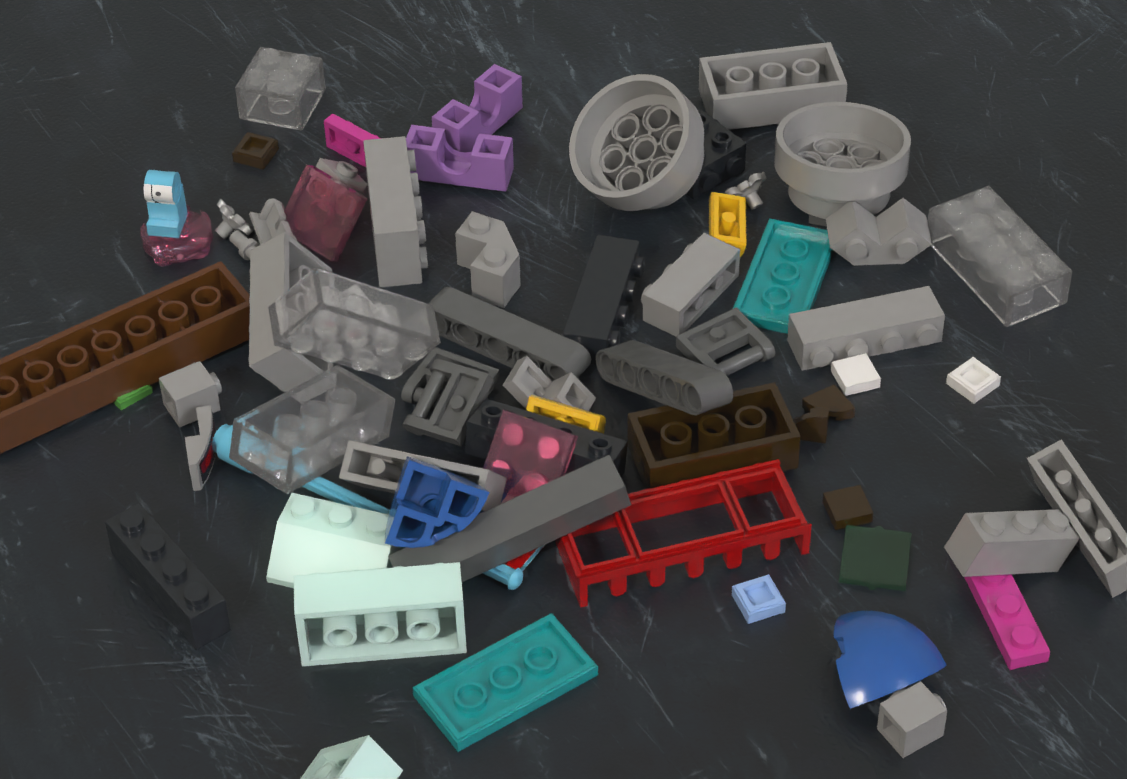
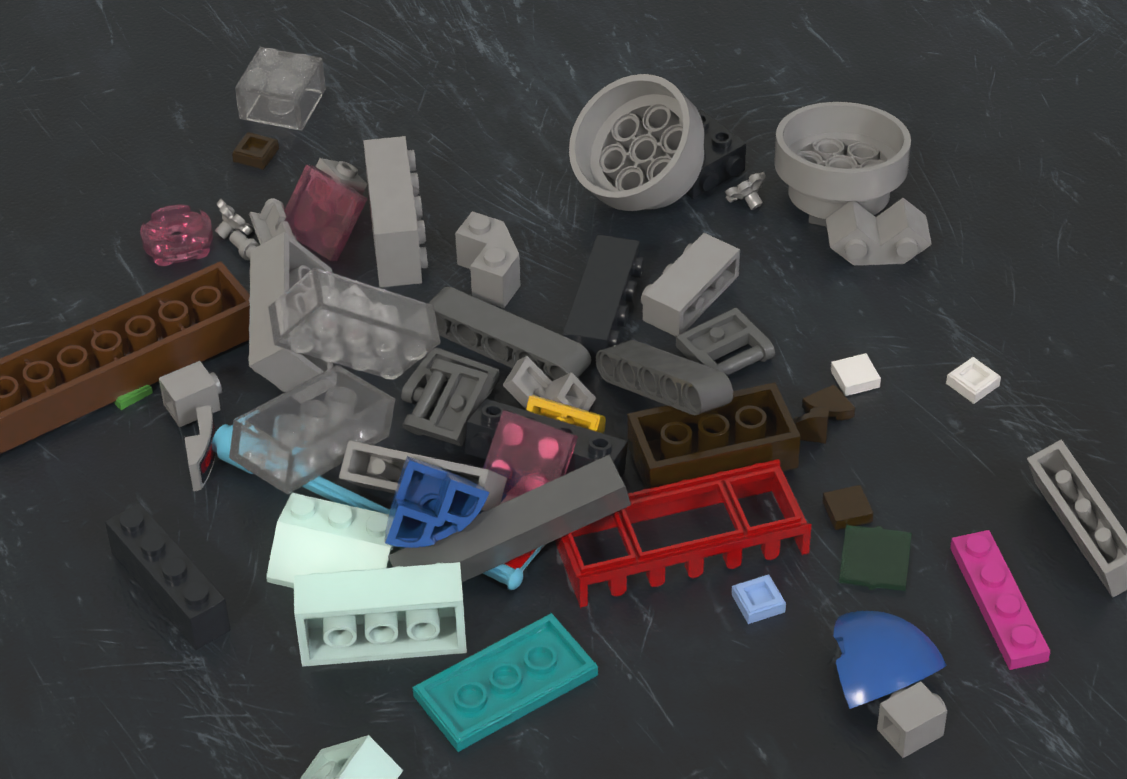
medium azure leg [144,169,188,238] -> none
dark pink plate [324,114,381,167] -> none
medium lavender arch [406,125,514,192] -> none
medium lavender arch [432,64,523,152] -> none
light grey brick [699,42,847,130] -> none
yellow brick [709,192,746,257] -> none
teal tile [733,219,834,334] -> none
light grey brick [787,286,945,371] -> none
clear brick [928,186,1072,327] -> none
light grey brick [944,509,1080,577] -> none

